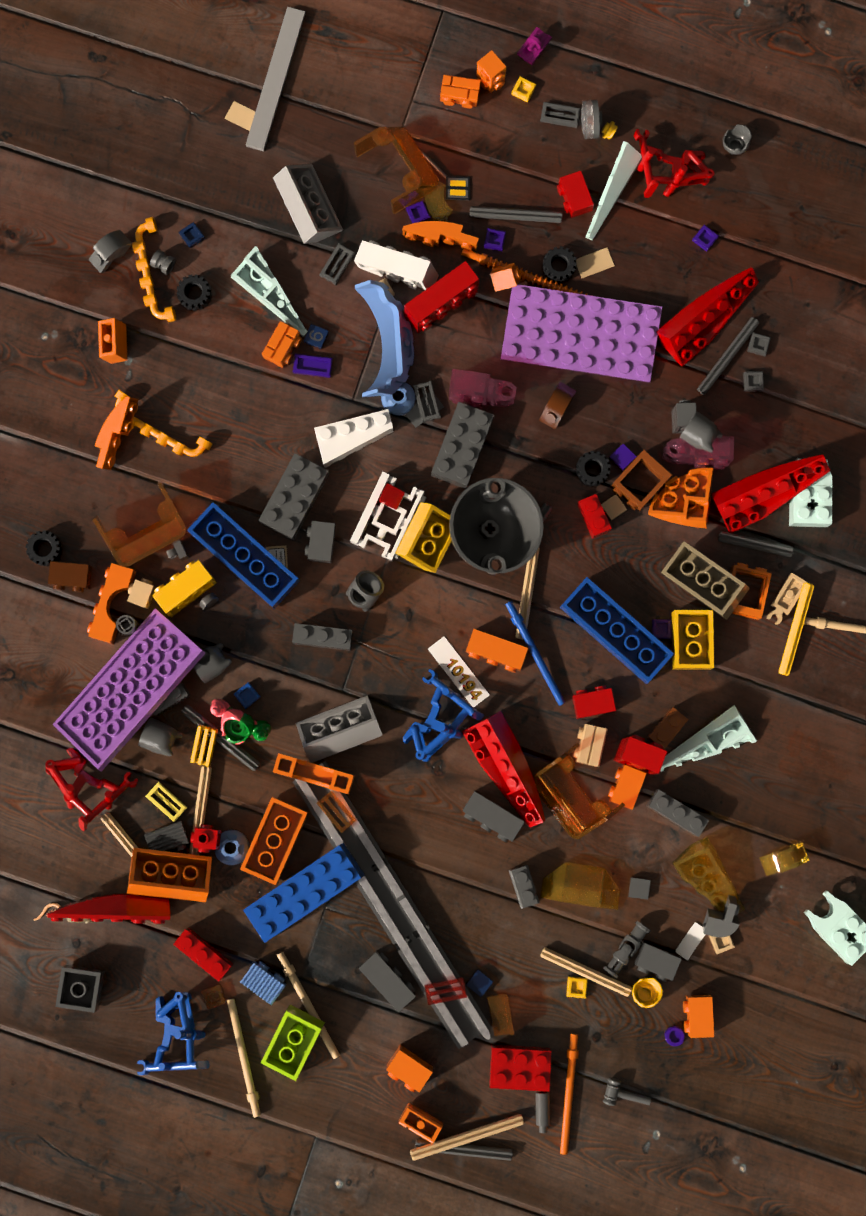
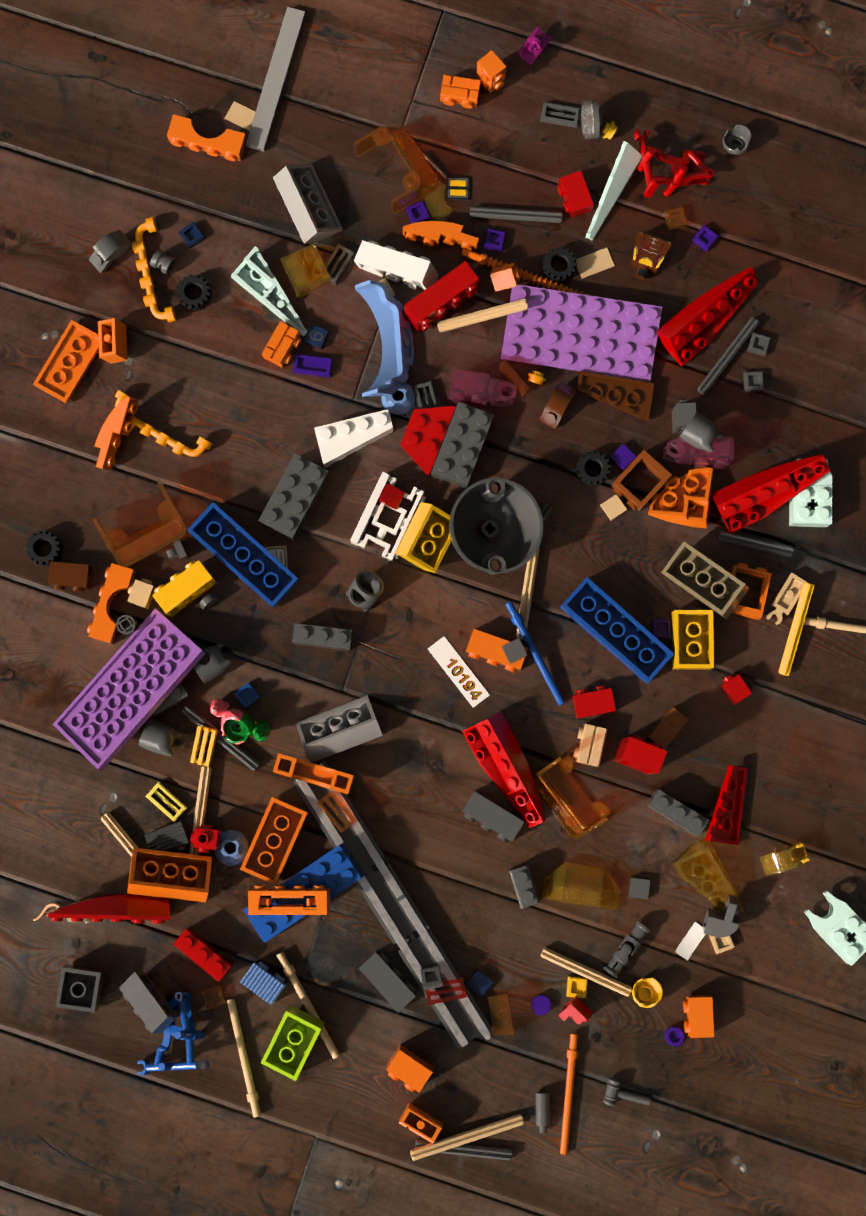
red piece [45,748,138,831] -> none
dark grey brick [305,521,336,564] -> none
blue piece [403,669,484,762] -> none
red brick [489,1044,551,1092] -> none
yellow tile [511,76,536,102] -> none
red brick [577,494,612,539] -> none
orange brick [608,765,646,810] -> none
dark grey brick [634,942,681,982] -> none
light aqua wedge [660,705,757,772] -> none
none -> orange plate [33,320,99,404]
none -> dark grey brick [119,972,178,1033]
none -> orange arch [167,114,247,161]
none -> orange brick [248,885,331,915]
none -> clear yellow slope [280,243,330,298]
none -> red wing [400,406,456,475]
none -> dark grey tile [420,966,443,990]
none -> tan axle [437,299,529,333]
none -> clear orange tile [499,360,529,397]
none -> dark grey tile [501,638,527,664]
none -> yellow plate [528,370,546,385]
none -> dark purple tile [531,995,551,1015]
none -> red panel [558,996,593,1025]
none -> reddish brown wing [576,371,655,421]
none -> reddish brown torso [631,231,672,280]
none -> clear orange tile [664,207,687,231]
none -> red wing [705,765,748,845]
none -> red brick [720,674,752,705]

